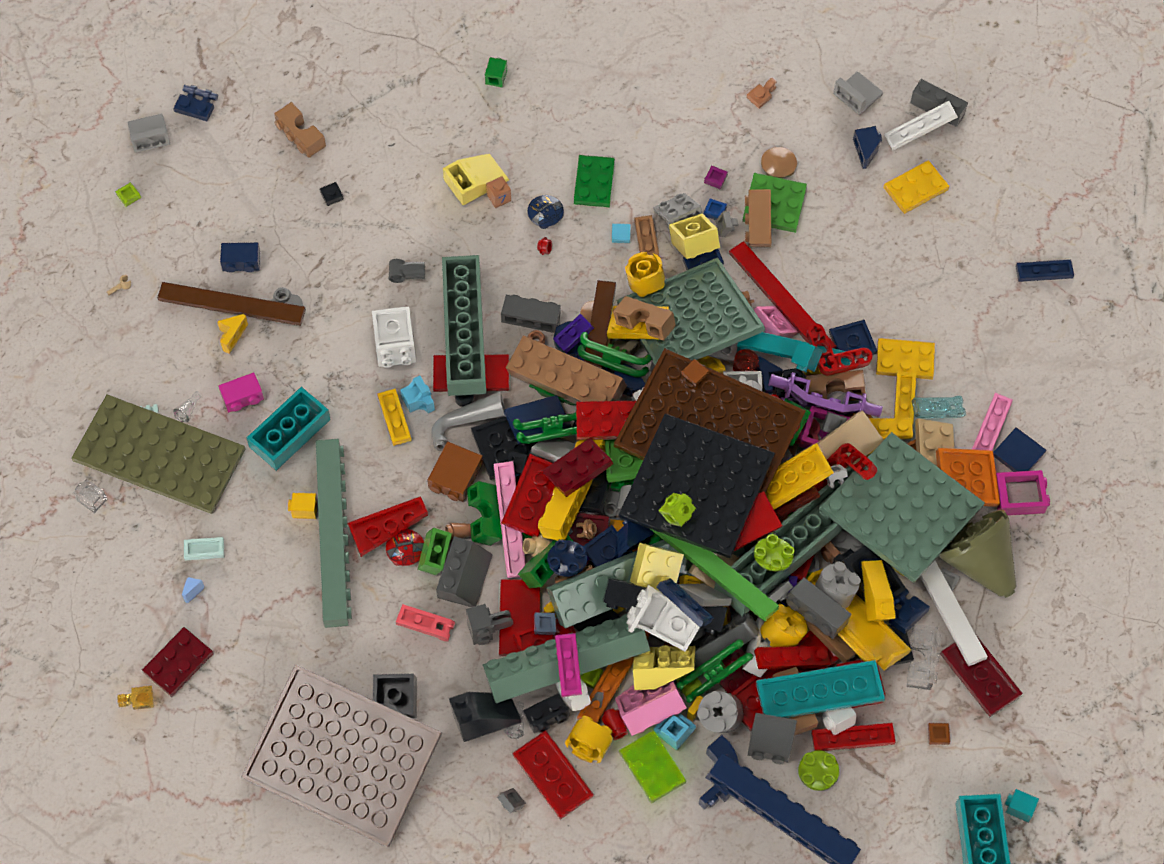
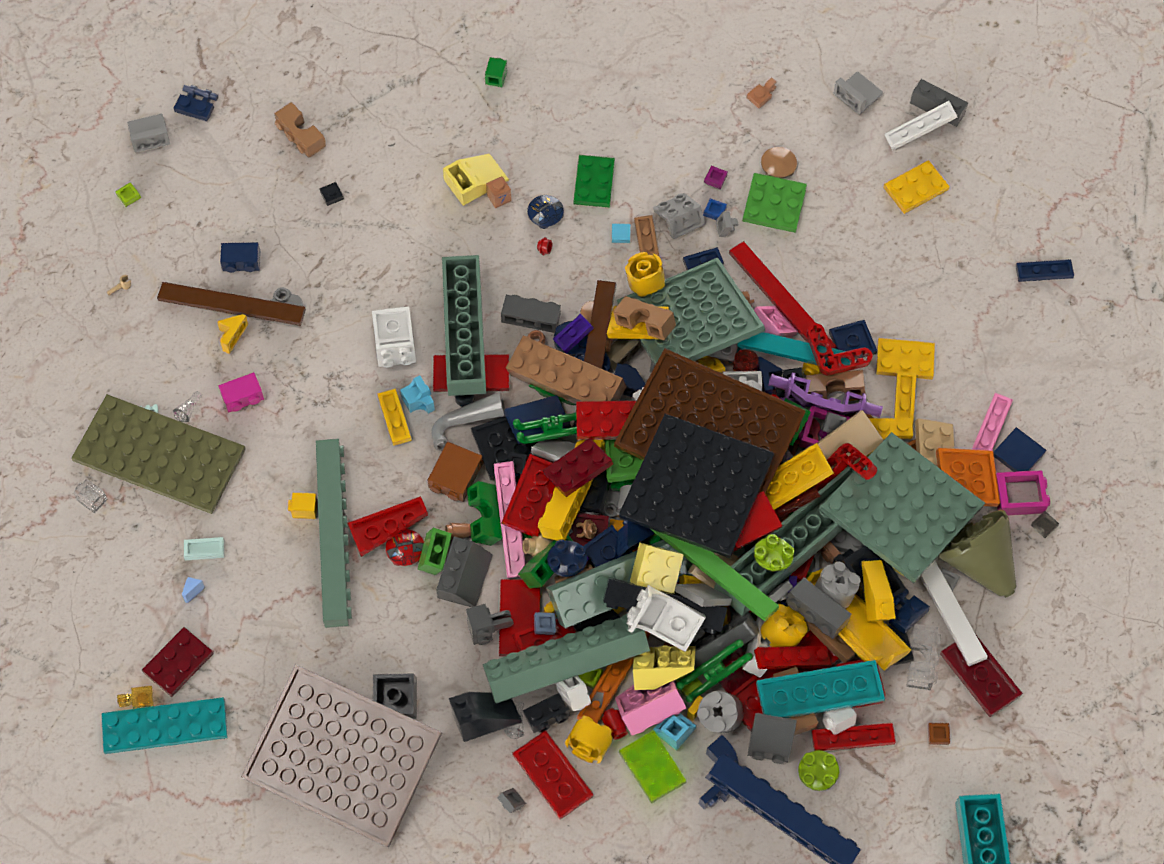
teal brick [246,386,331,471] -> none
dark grey piece [388,259,425,283] -> none
coral plate [396,604,455,642] -> none
dark pink tile [555,633,582,697] -> none
green piece [577,332,652,377] -> none
dark blue tile [656,578,714,627] -> none
lime brick [659,493,696,526] -> none
light yellow brick [669,213,720,259] -> none
dark orange tile [681,359,709,386] -> none
medium nougat brick [745,189,771,248] -> none
teal brick [791,340,823,372] -> none
light grey tile [825,464,848,488] -> none
dark blue slope [853,126,882,169] -> none
clear light blue plate [911,396,966,418] -> none
teal brick [1004,789,1039,823] -> none
none -> teal plate [102,697,228,754]
none -> clear smoke tile [1031,511,1059,538]

